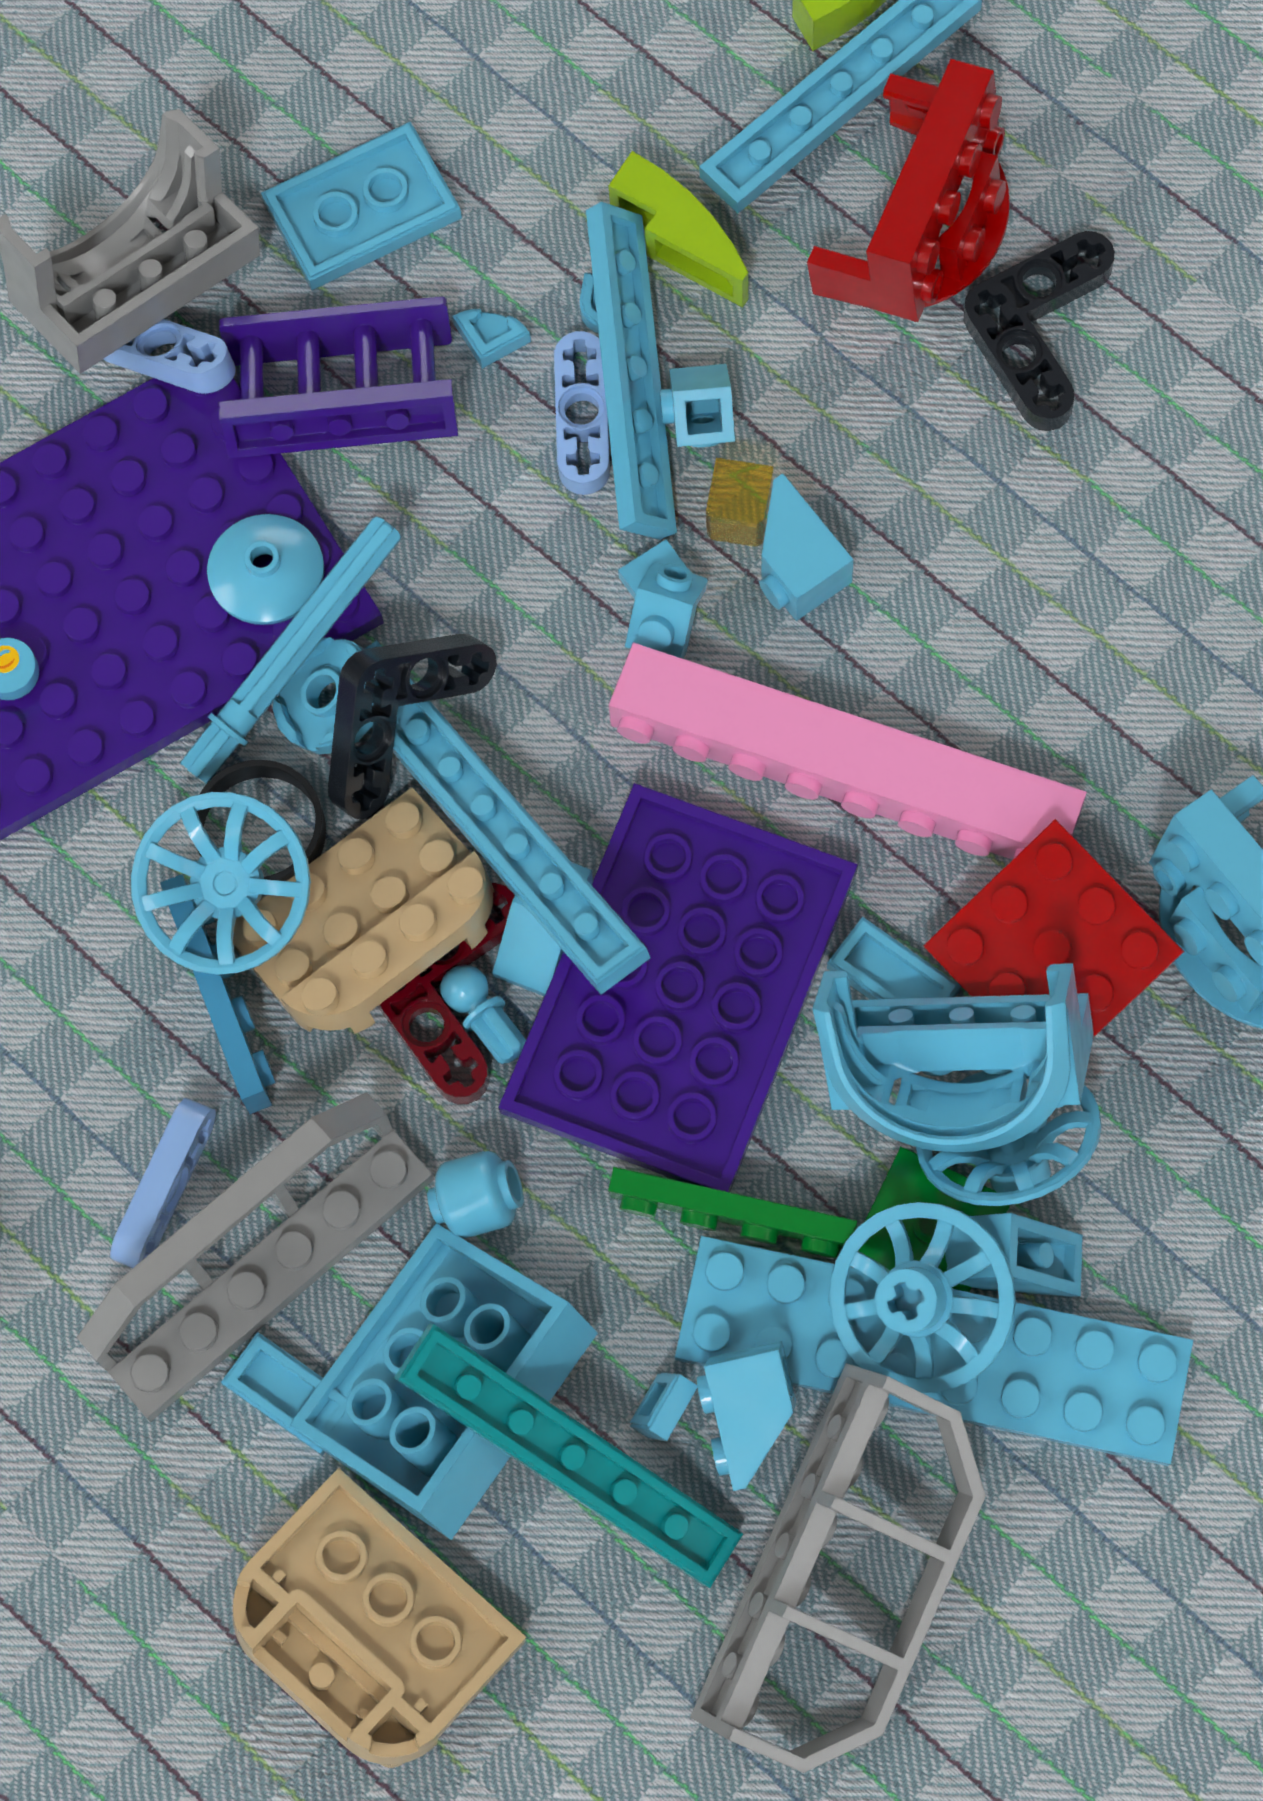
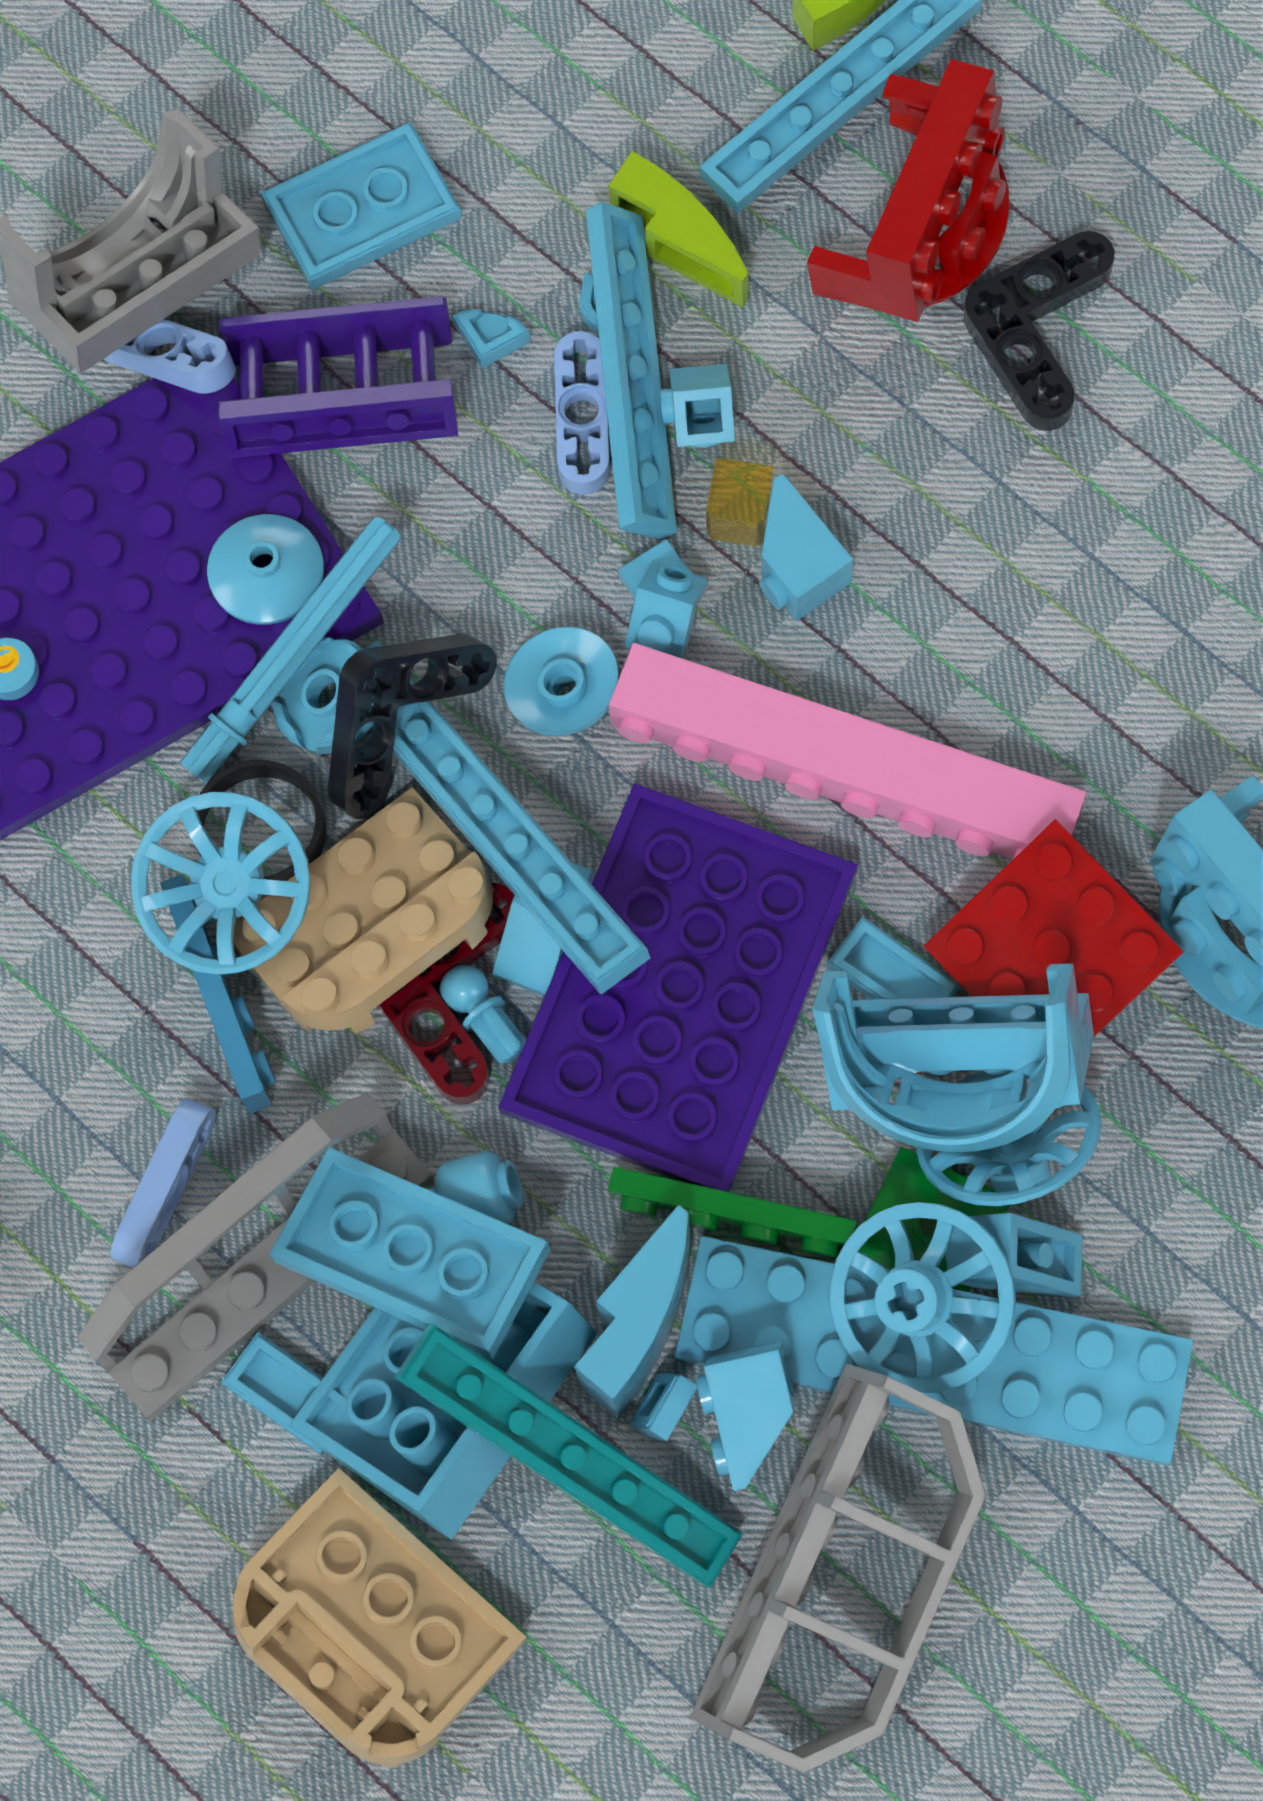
none -> medium azure plate [269,1147,551,1360]
none -> medium azure dish [504,627,620,736]
none -> medium azure slope [574,1205,691,1420]

